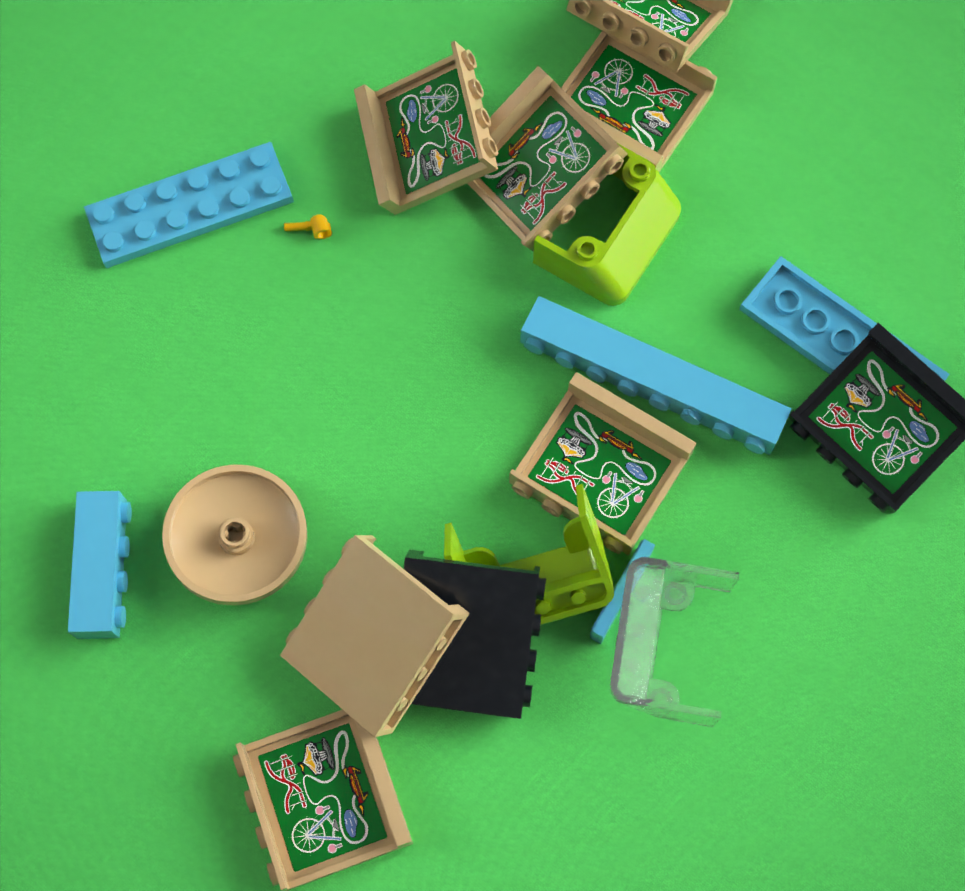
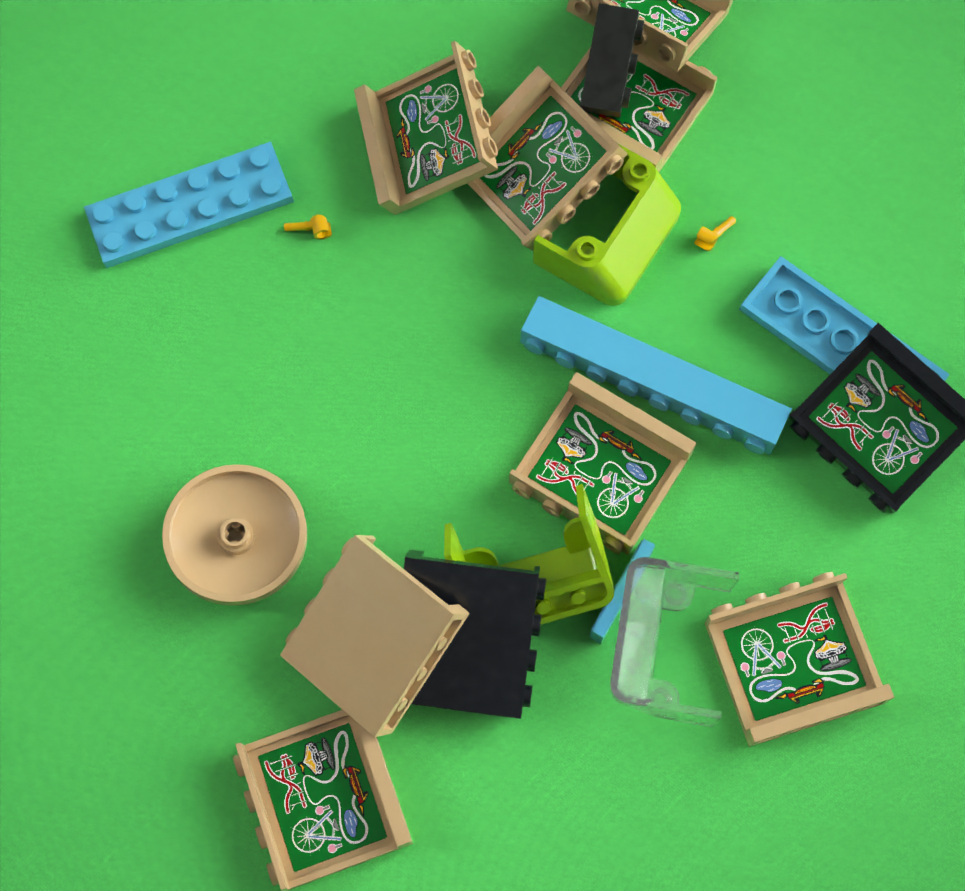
medium azure brick [68,491,132,639] -> none
none -> pearl dark grey wedge [580,3,644,118]
none -> yellow hand [694,216,736,251]
none -> panel [705,572,895,747]

